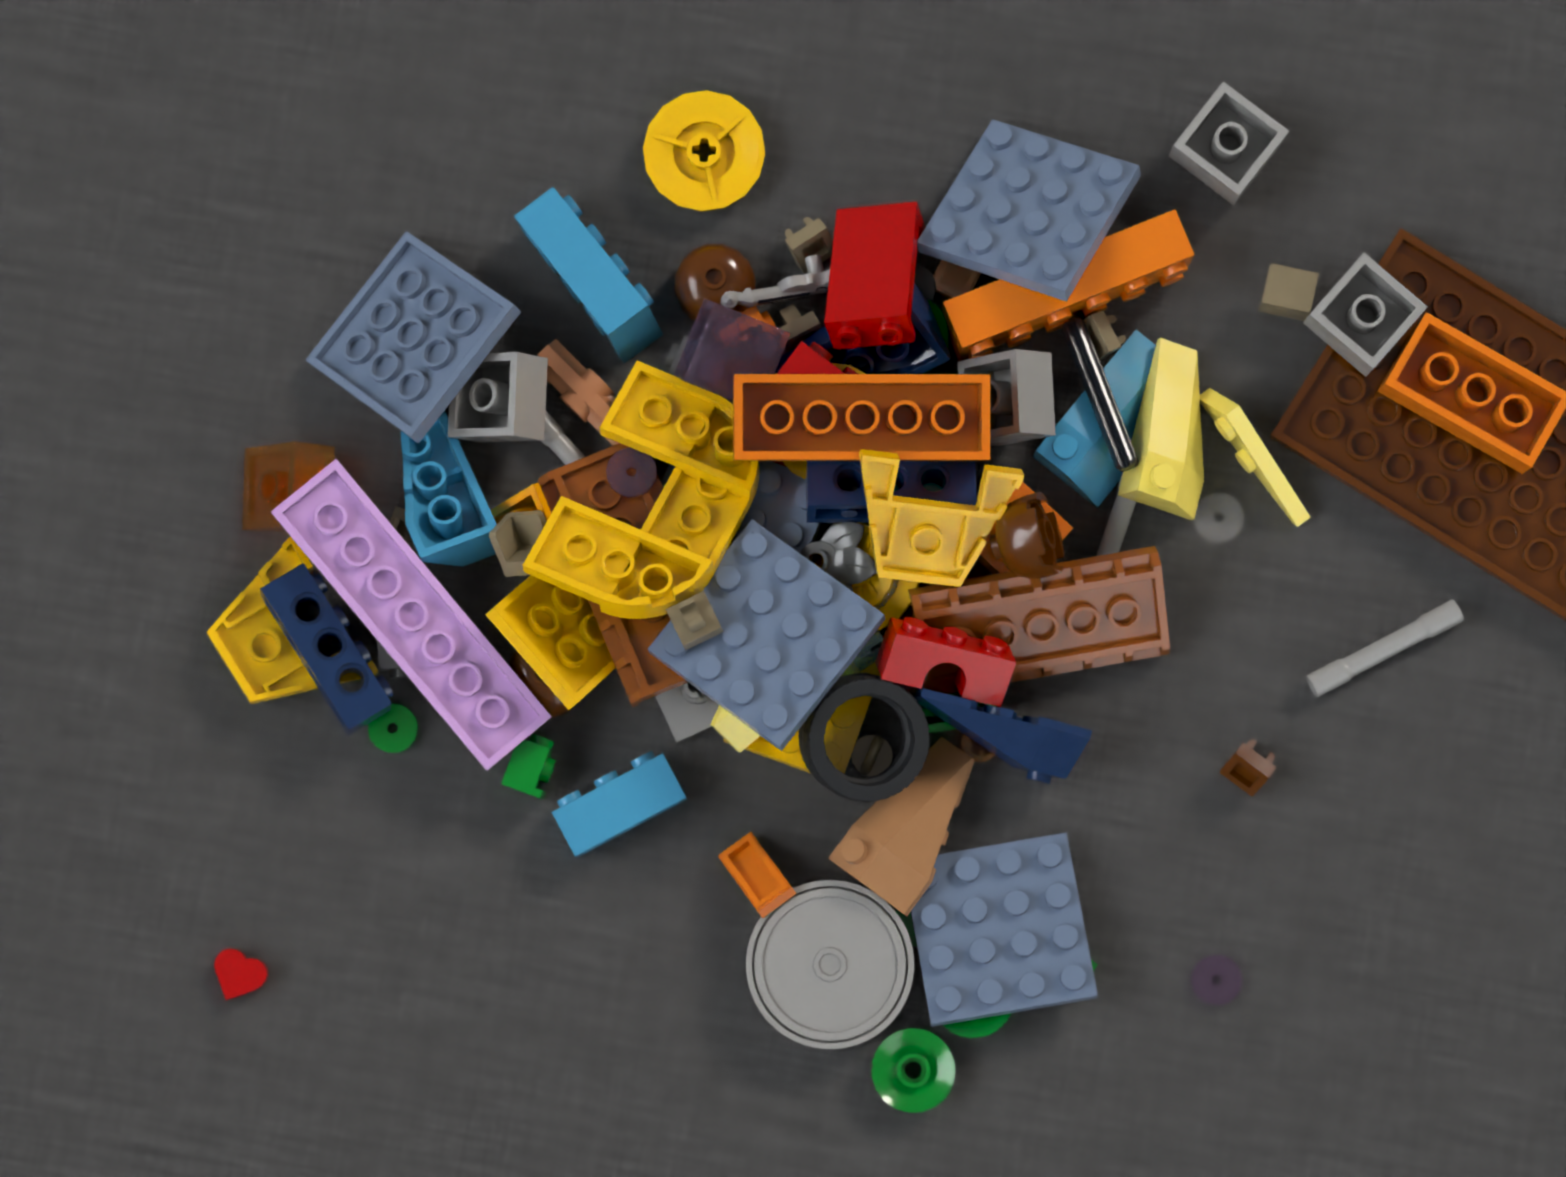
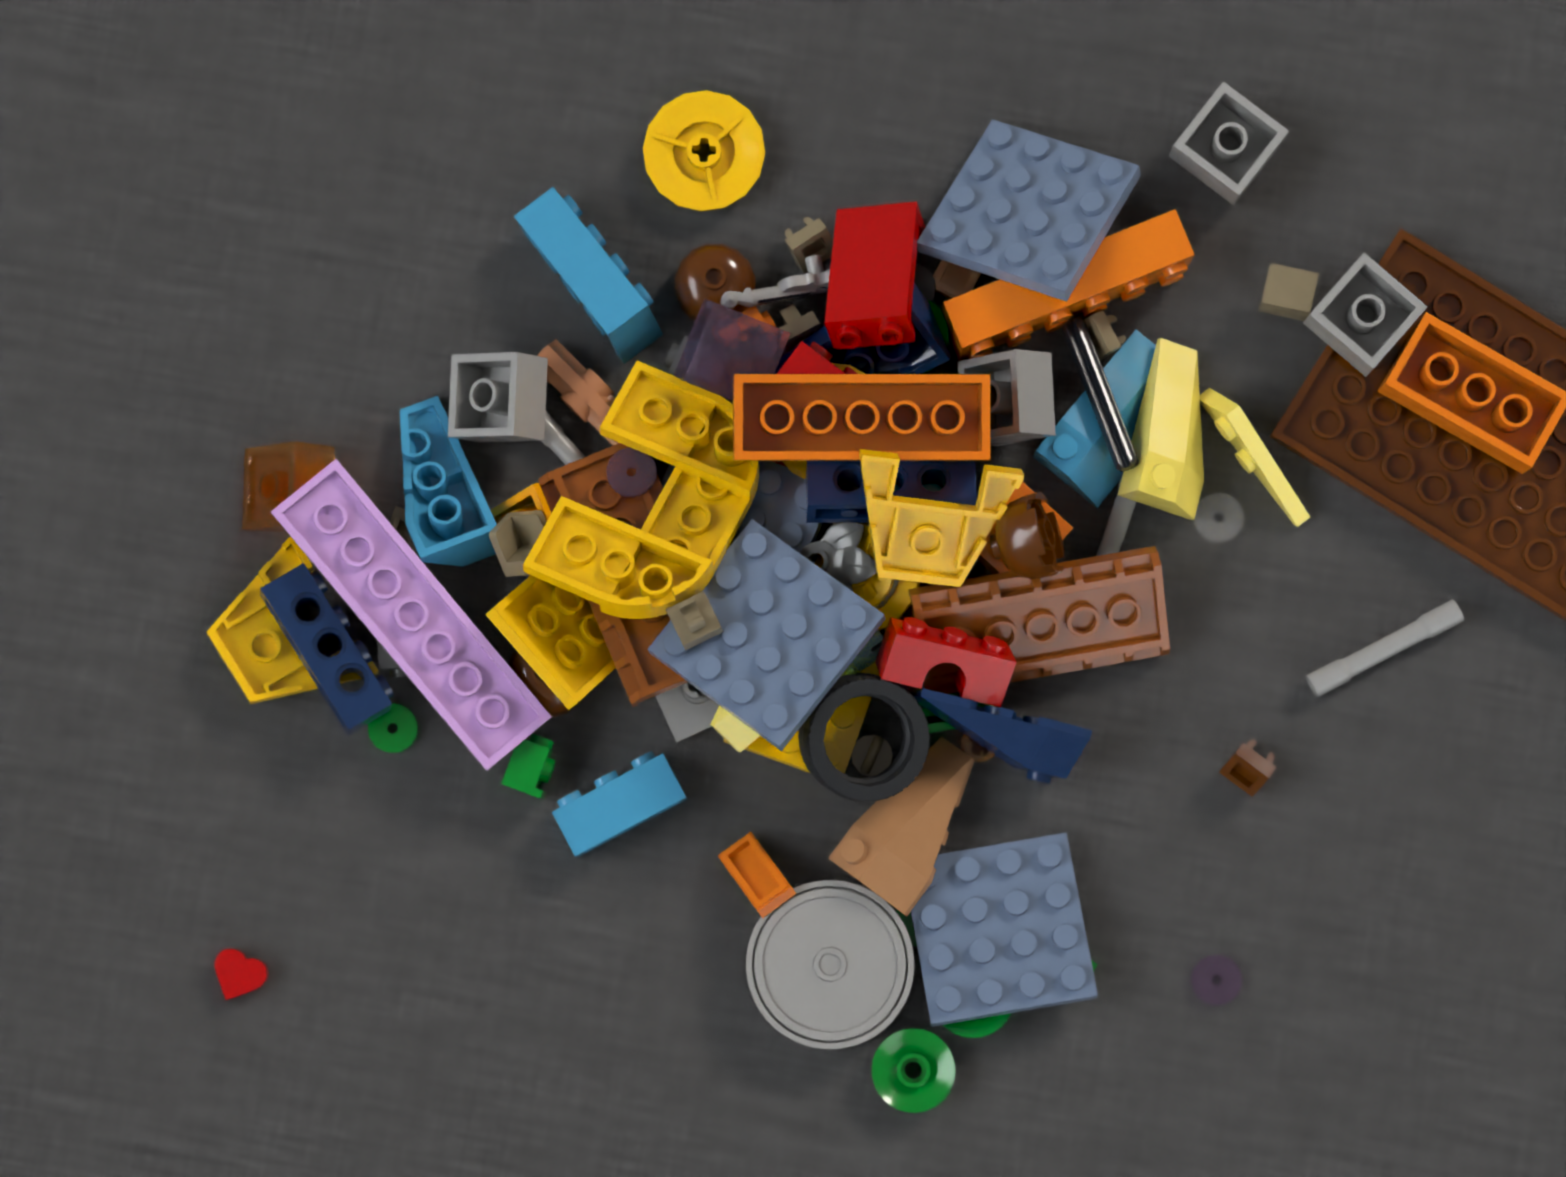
sand blue plate [306,231,521,444] -> none

